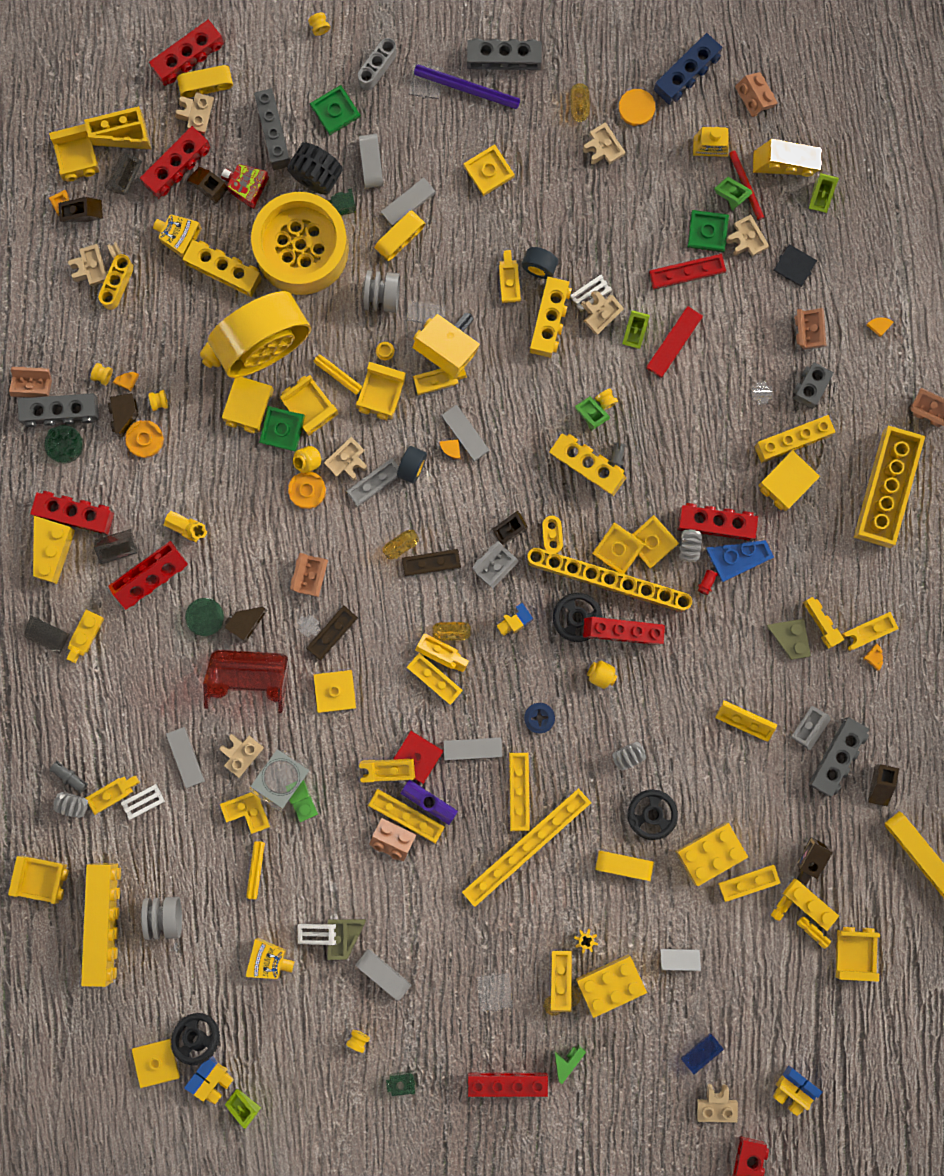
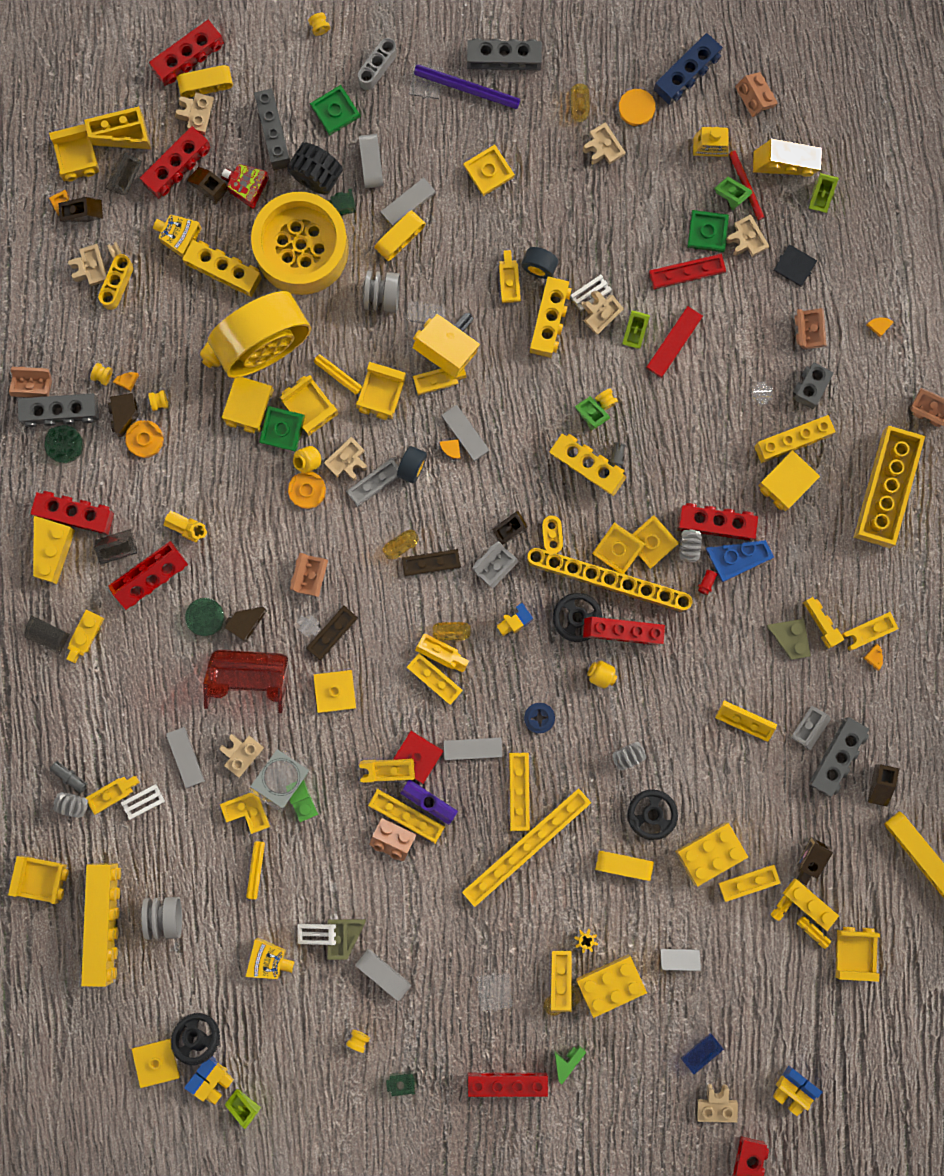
yellow plate [376,342,395,361] -> none

